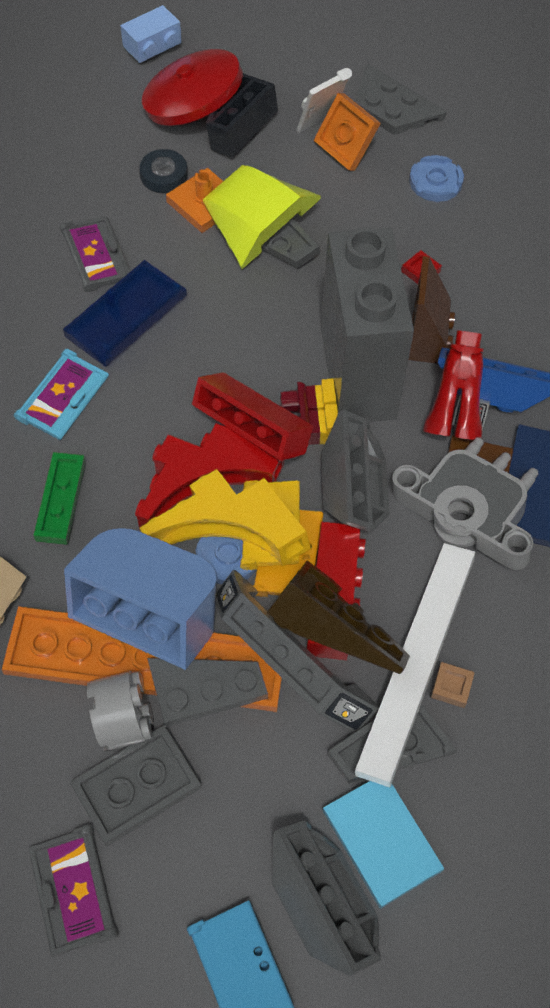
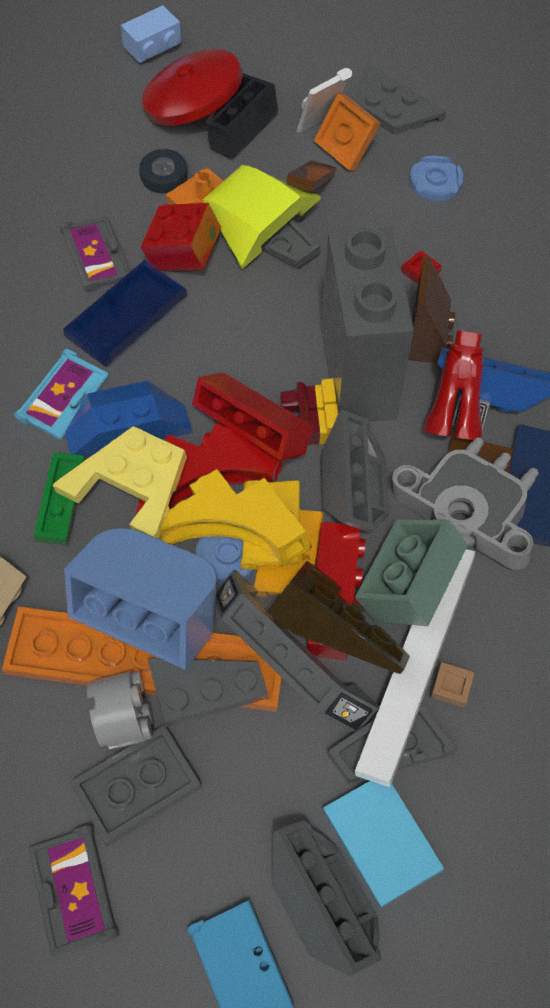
none -> light yellow wing [53,426,187,539]
none -> blue wedge [65,380,192,457]
none -> red brick [140,203,221,271]
none -> reddish brown tile [286,160,336,192]
none -> sand green brick [355,519,468,626]

